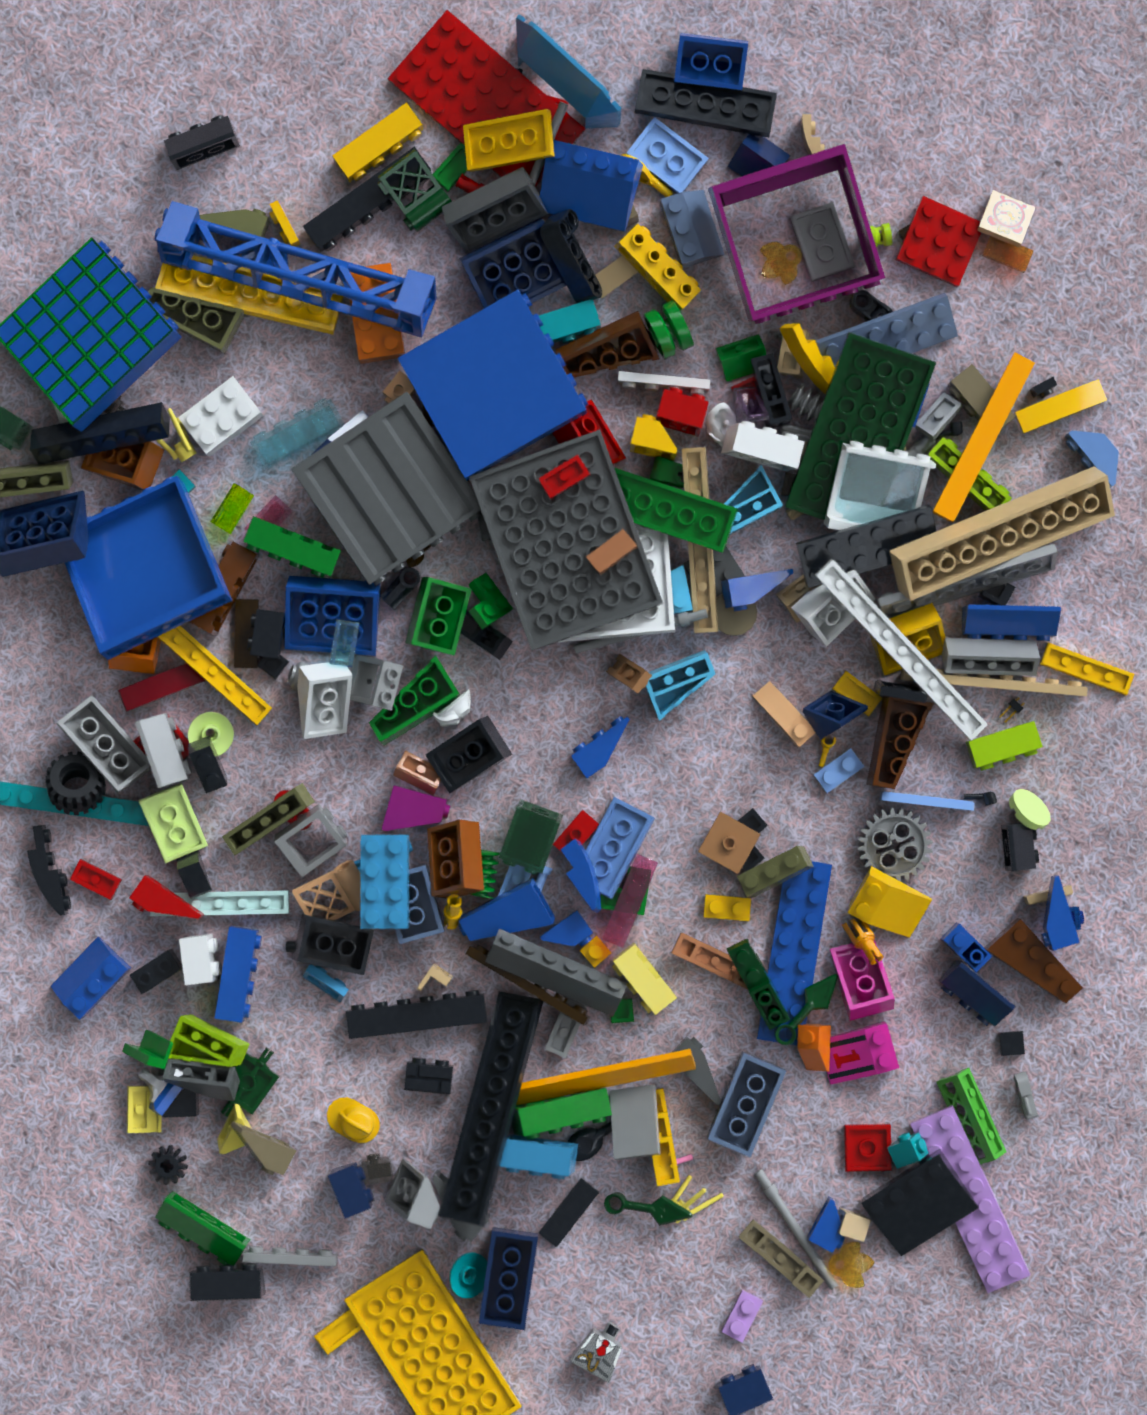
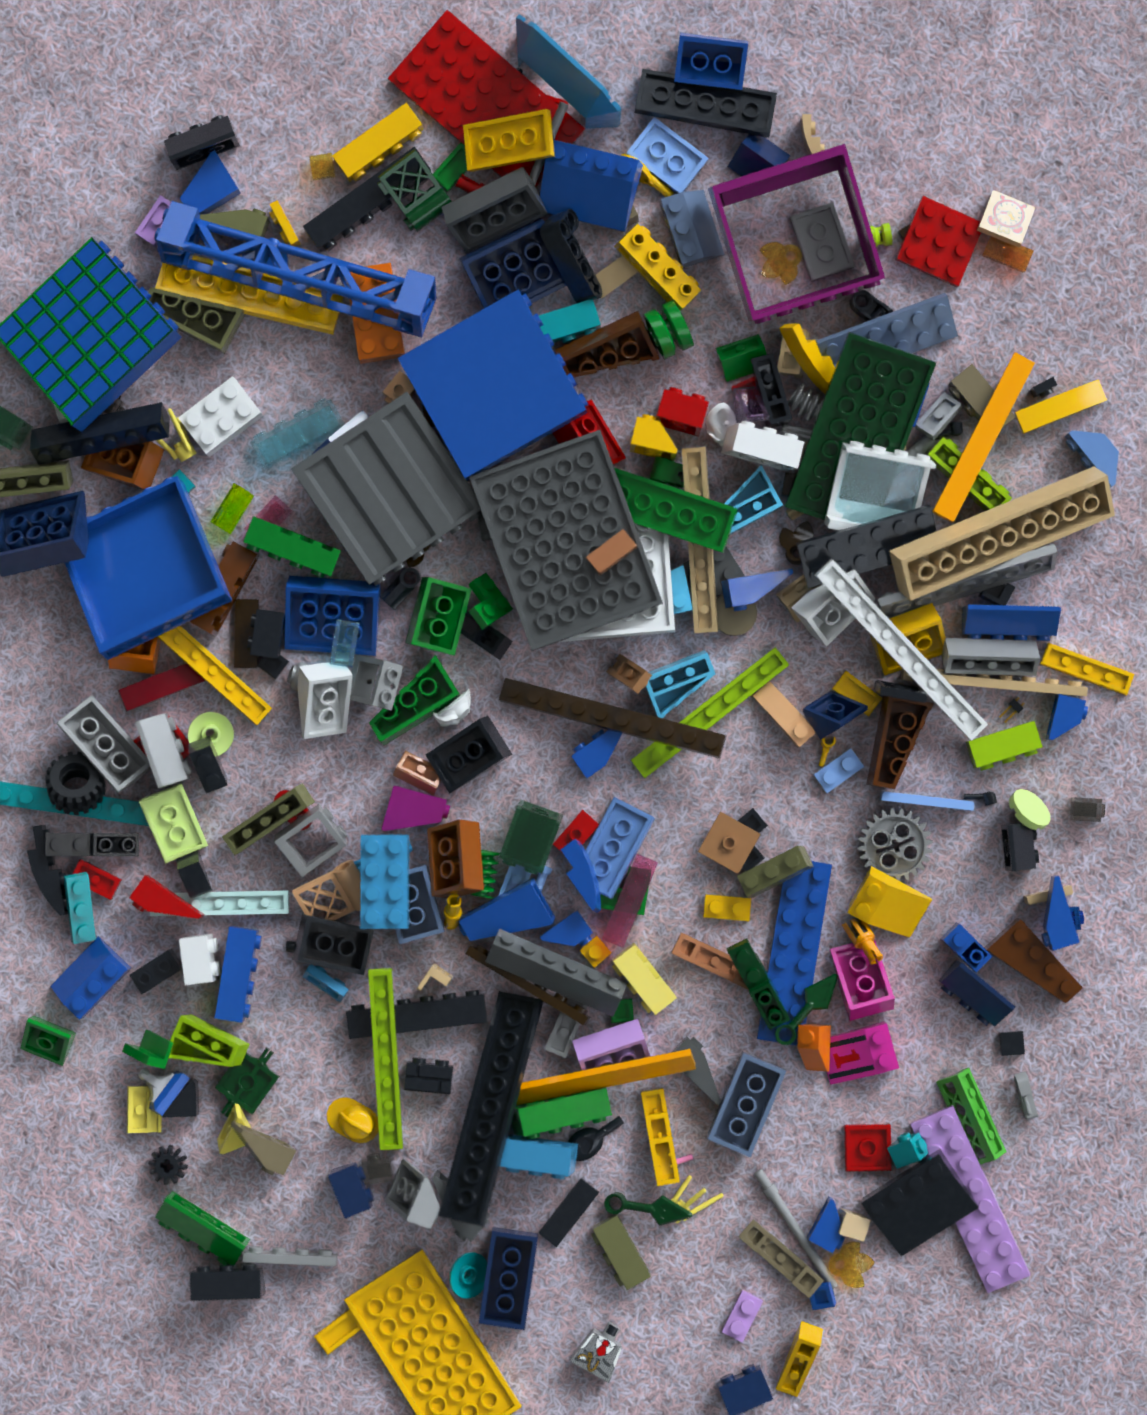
dark grey slope [162,1059,240,1101] -> none
red plate [538,455,590,499] -> none
light grey bar [574,609,708,654] -> none
light grey tile [609,1085,660,1160] -> none
white plate [618,371,710,395] -> none
none -> green slope [20,1016,77,1066]
none -> black slope [44,833,139,856]
none -> teal plate [64,872,96,944]
none -> lavender plate [135,195,171,247]
none -> blue slope [180,150,241,215]
none -> clear yellow plate [309,153,336,181]
none -> lime plate [368,968,403,1150]
none -> dark brown plate [499,678,726,759]
none -> lavender slope [572,1019,651,1070]
none -> olive brick [591,1214,651,1290]
none -> lime plate [631,647,789,778]
none -> yellow slope [776,1321,823,1397]
none -> dark brown plate [779,521,814,565]
none -> blue plate [809,1282,836,1310]
none -> blue slope [1045,694,1088,740]
none -> clear smoke brick [1070,797,1105,822]

